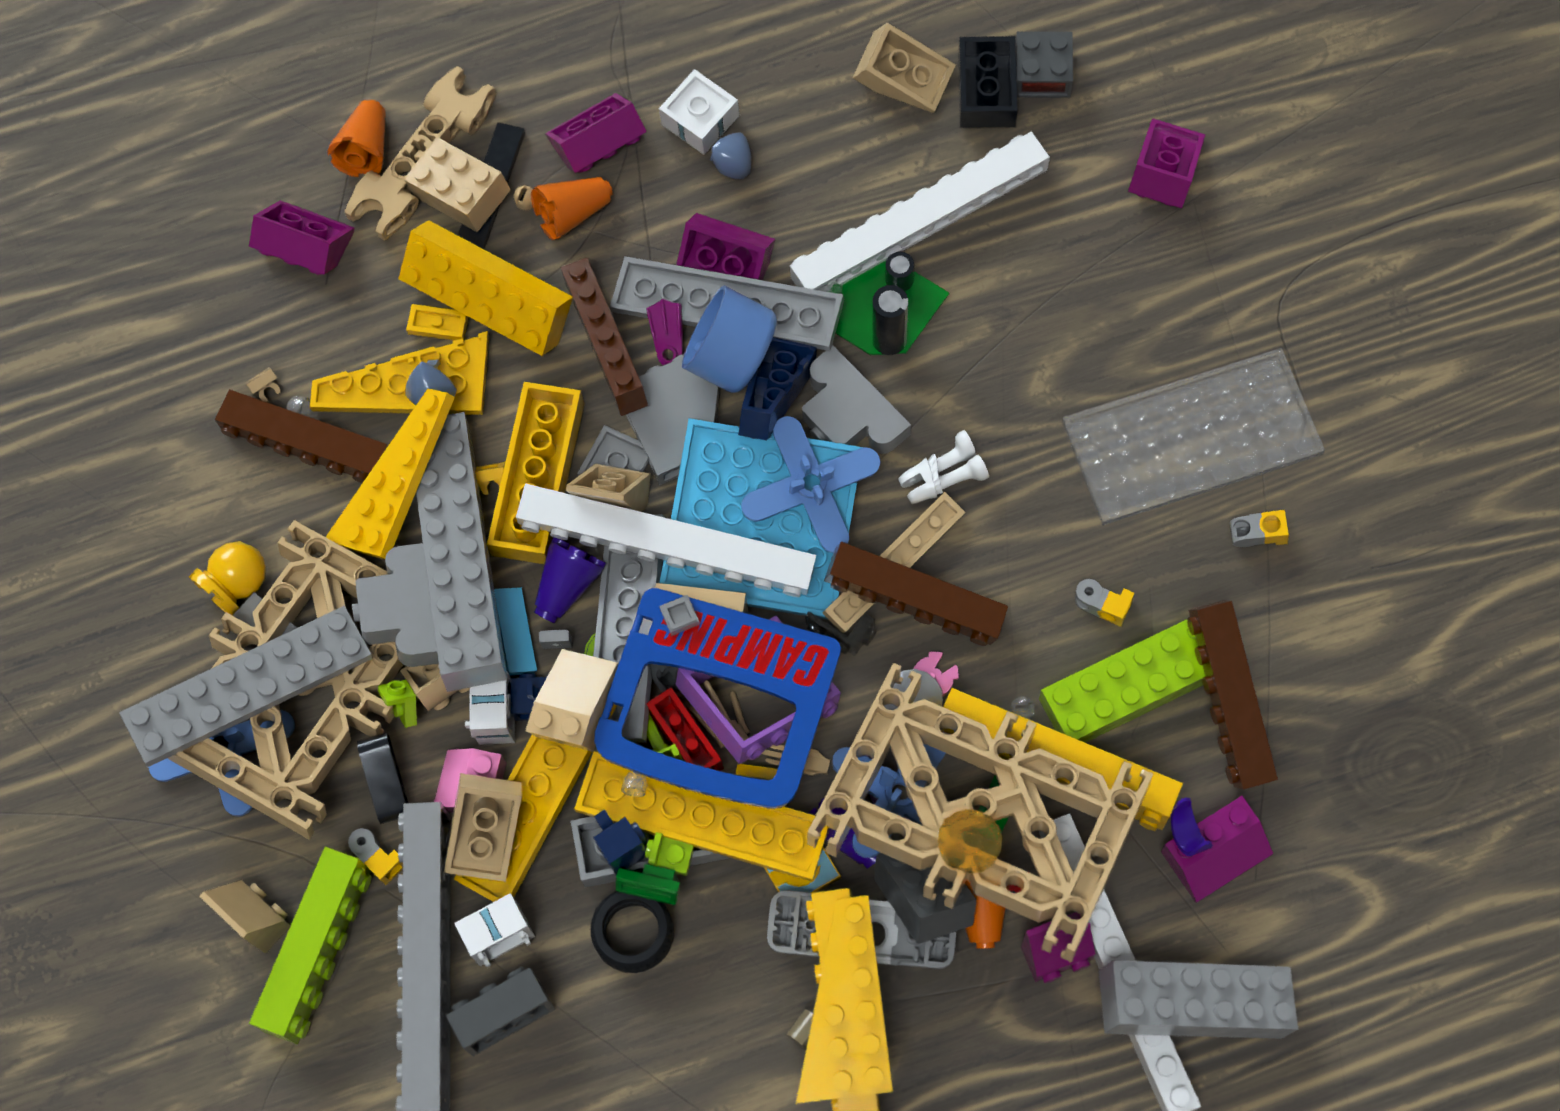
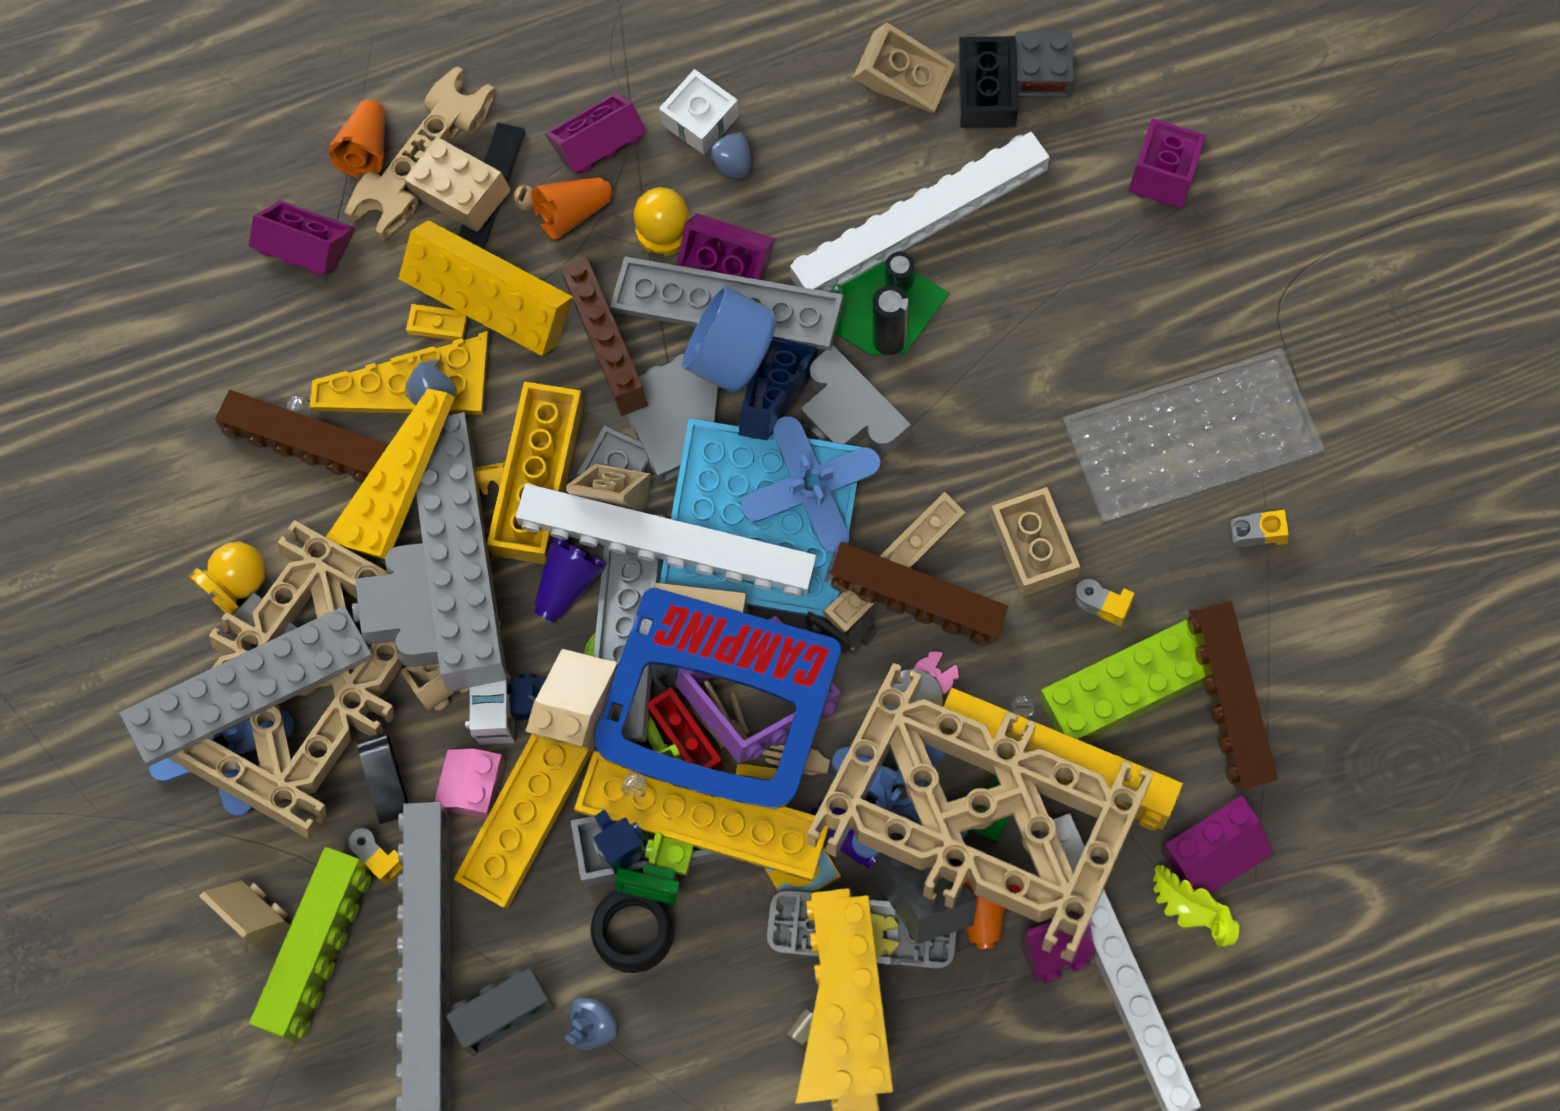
tan tile [245,367,280,402] -> none
lime bracket [378,680,417,728] -> none
tan slope [444,773,522,882] -> none
white container [454,893,535,968] -> none
medium azure tile [494,587,537,676] -> none
light grey tile [539,629,572,649] -> none
magenta piece [646,299,683,366] -> none
light grey tile [659,595,700,636] -> none
white piece [898,430,989,504] -> none
clear yellow tile [937,809,1002,874] -> none
light grey brick [1099,960,1298,1039] -> none
dark purple helmet [1171,798,1213,856] -> none
none -> sand blue piece [564,997,618,1050]
none -> yellow tile [633,187,690,256]
none -> light yellow piece [871,914,899,957]
none -> tan brick [990,487,1080,597]
none -> neon yellow plant [1153,864,1239,947]

